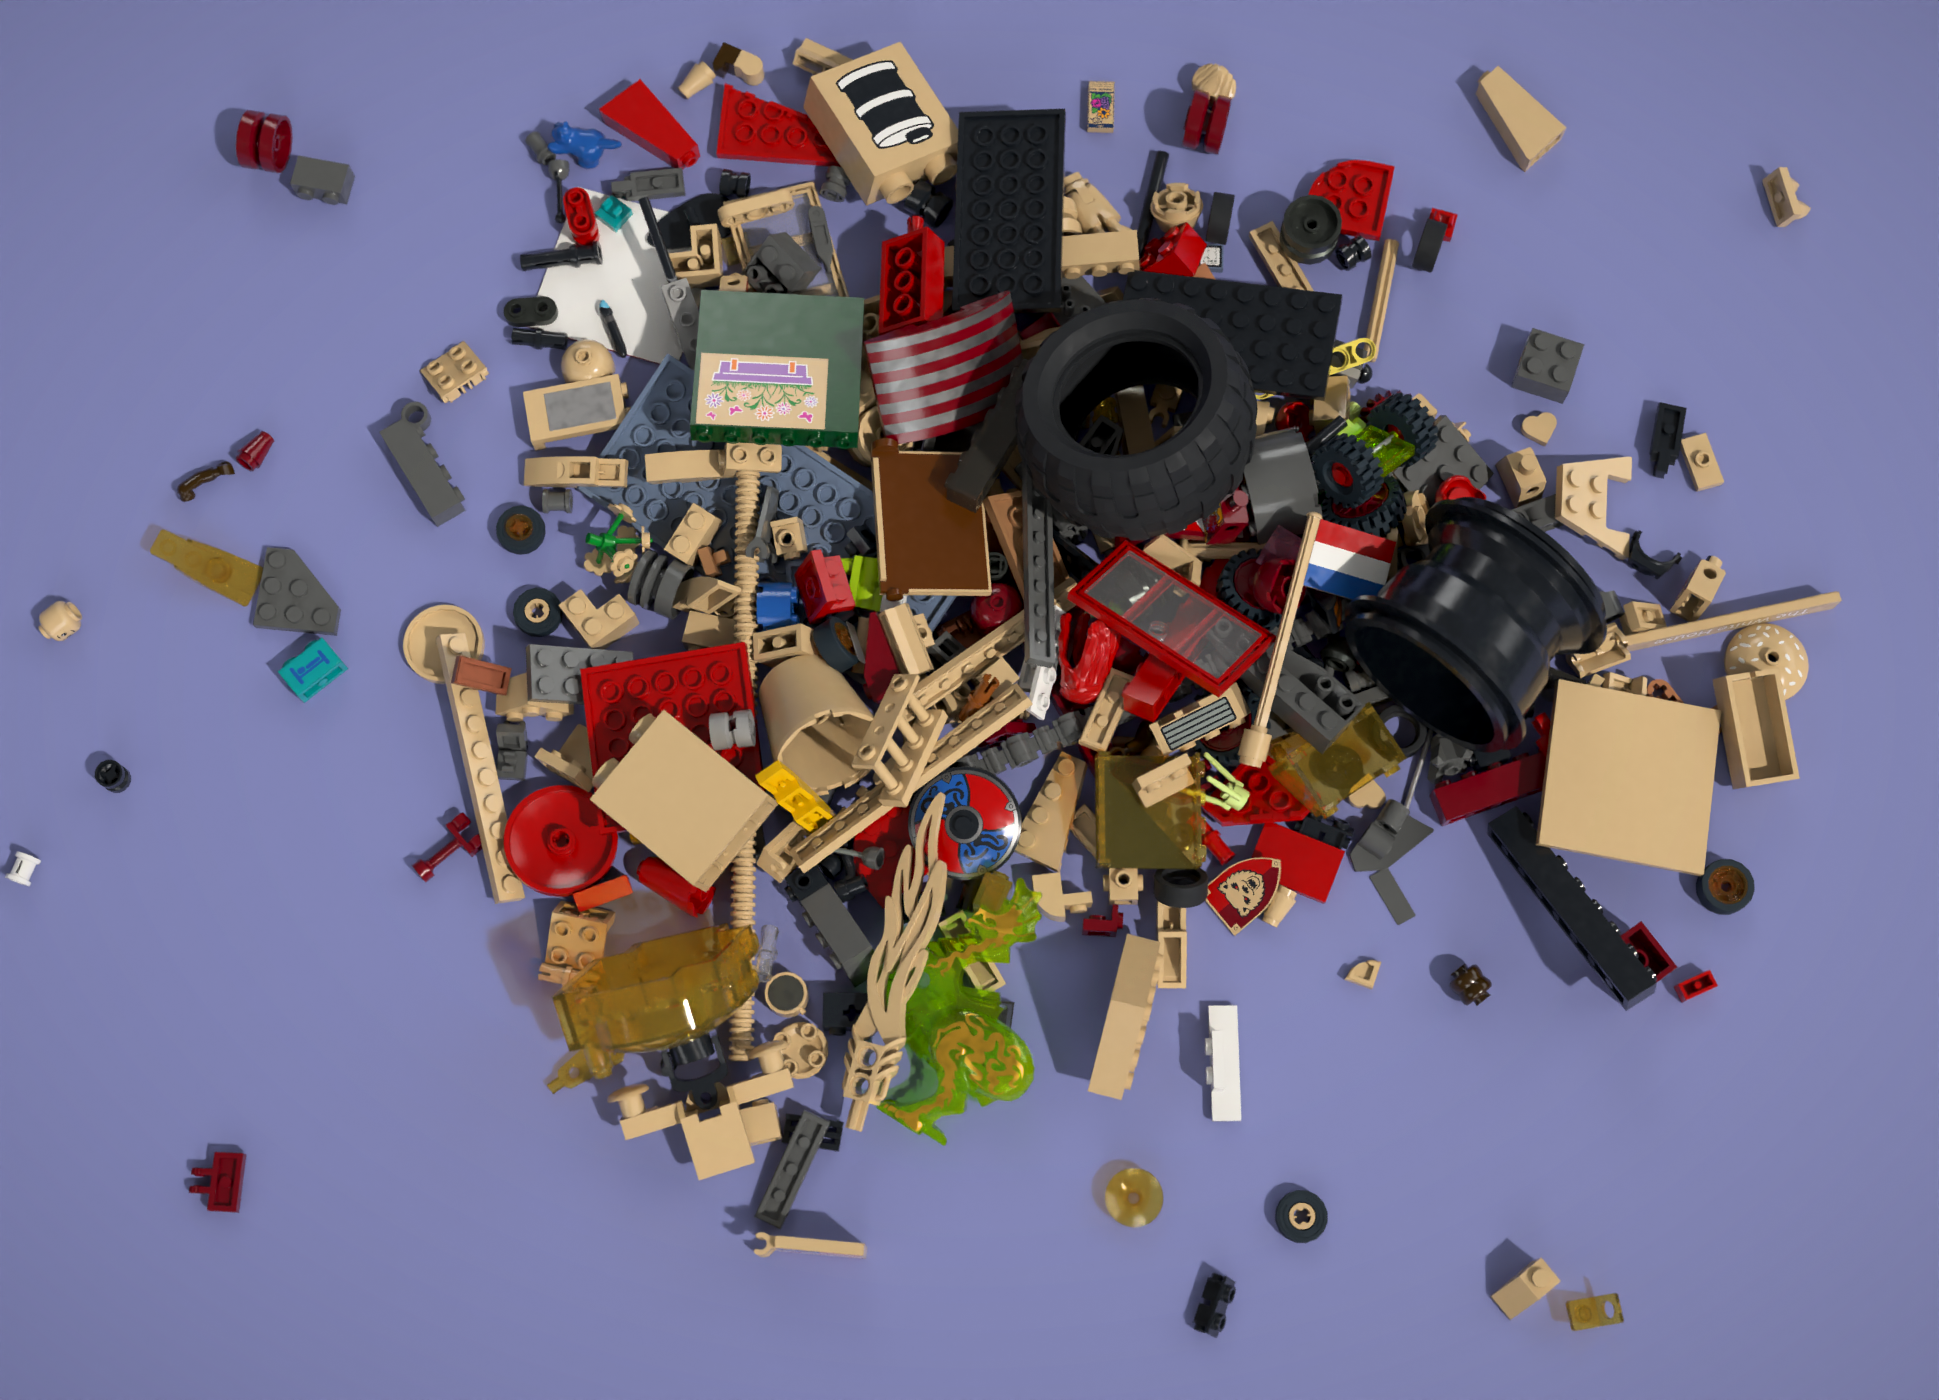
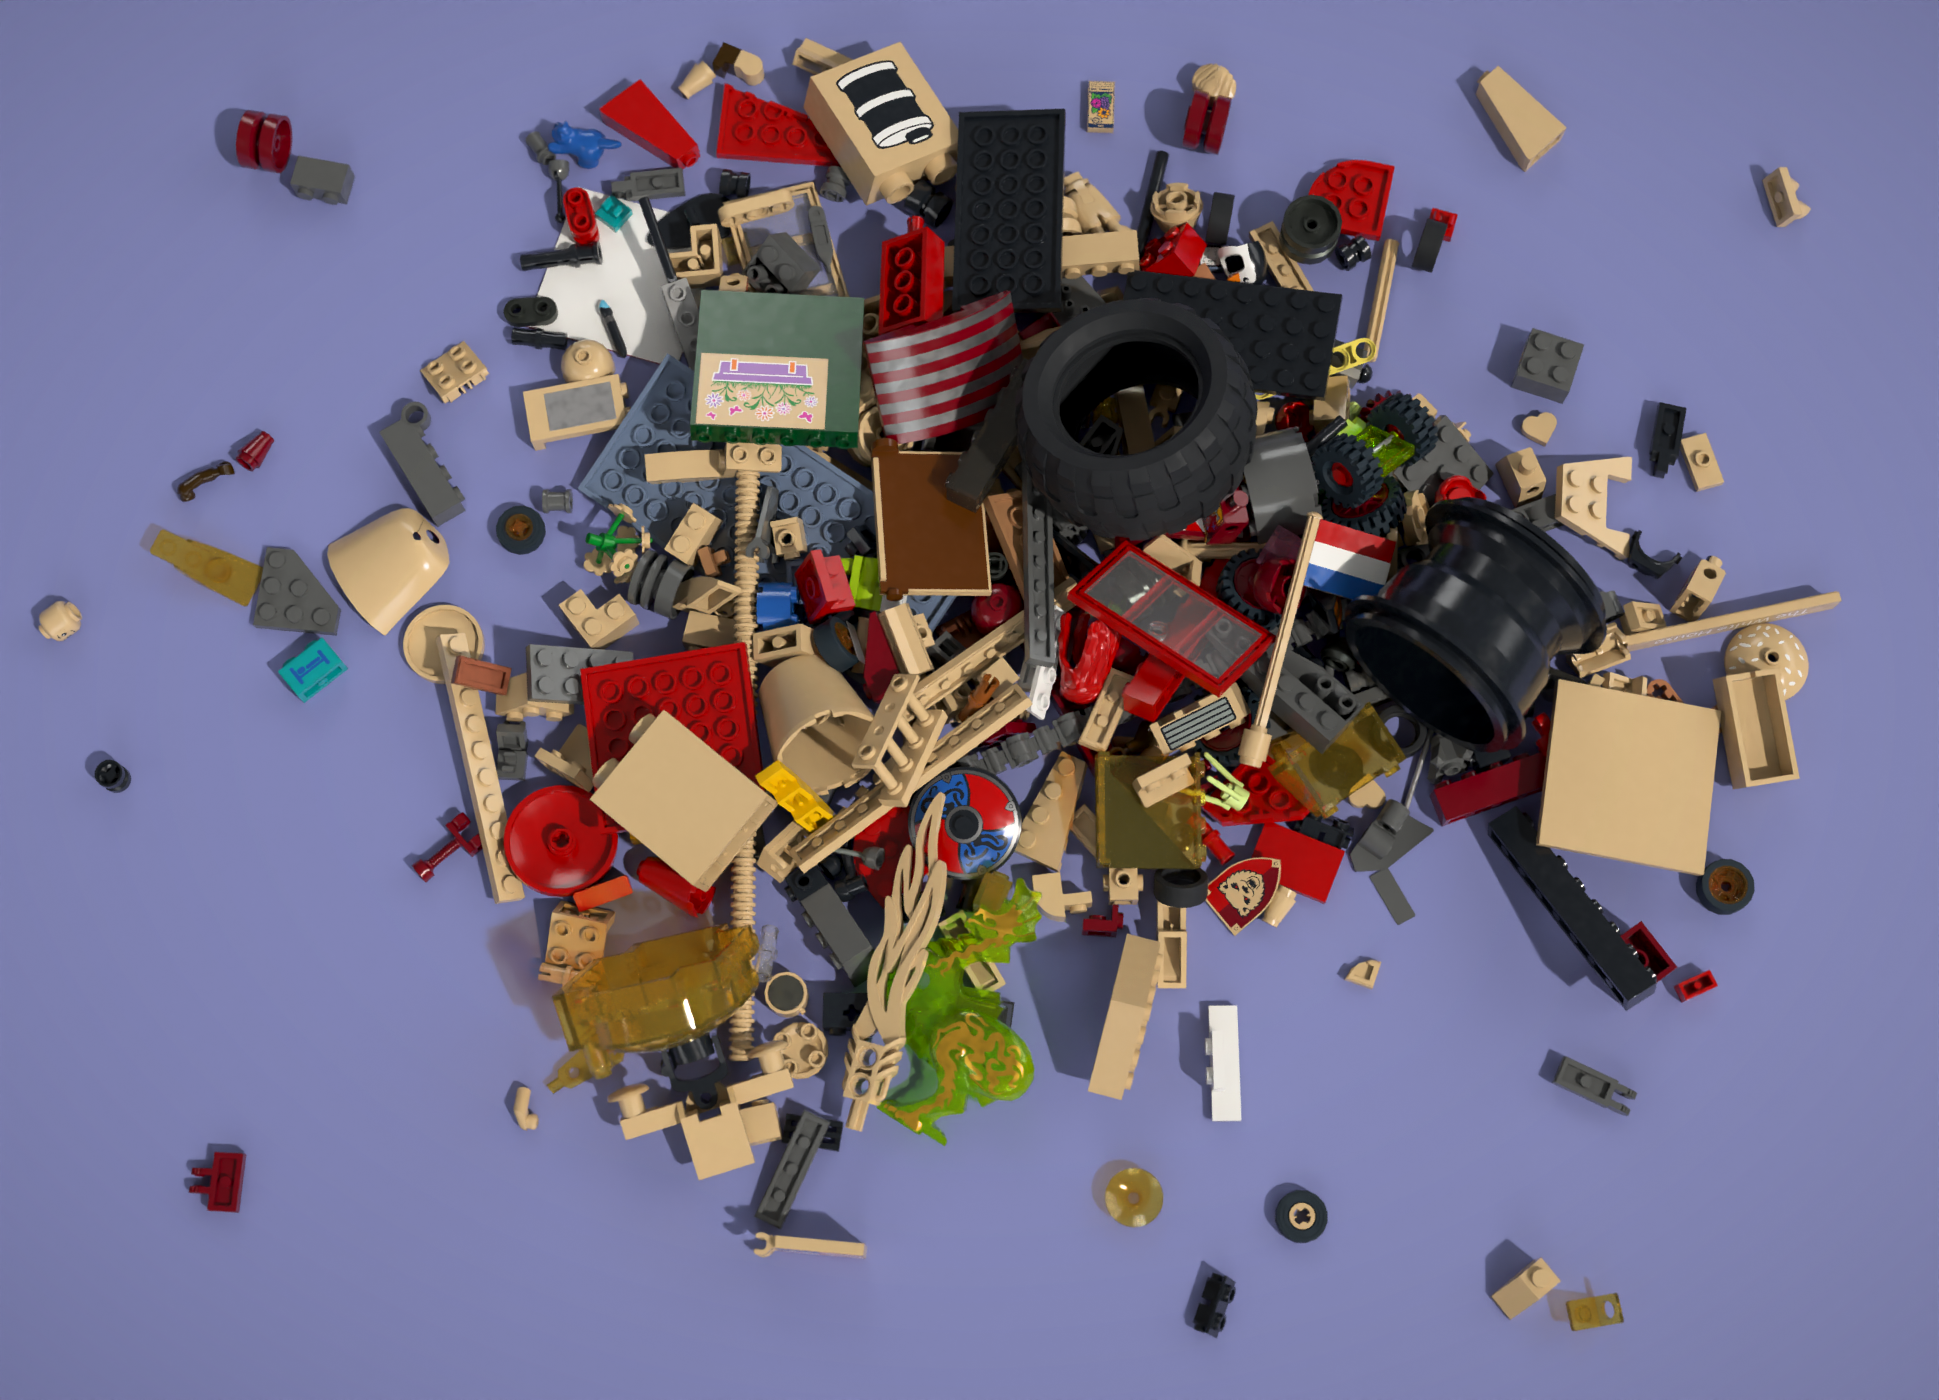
white bush [5,851,41,887] -> none
black bush [513,588,563,637] -> none
tan slope [524,456,628,488] -> none
light grey wheel [709,709,756,751] -> none
dark brown piece [1449,964,1492,1006] -> none
none -> tan piece [327,508,450,636]
none -> tan arm [513,1087,539,1131]
none -> piece [1217,241,1268,285]
none -> dark grey hinge [1552,1056,1637,1116]

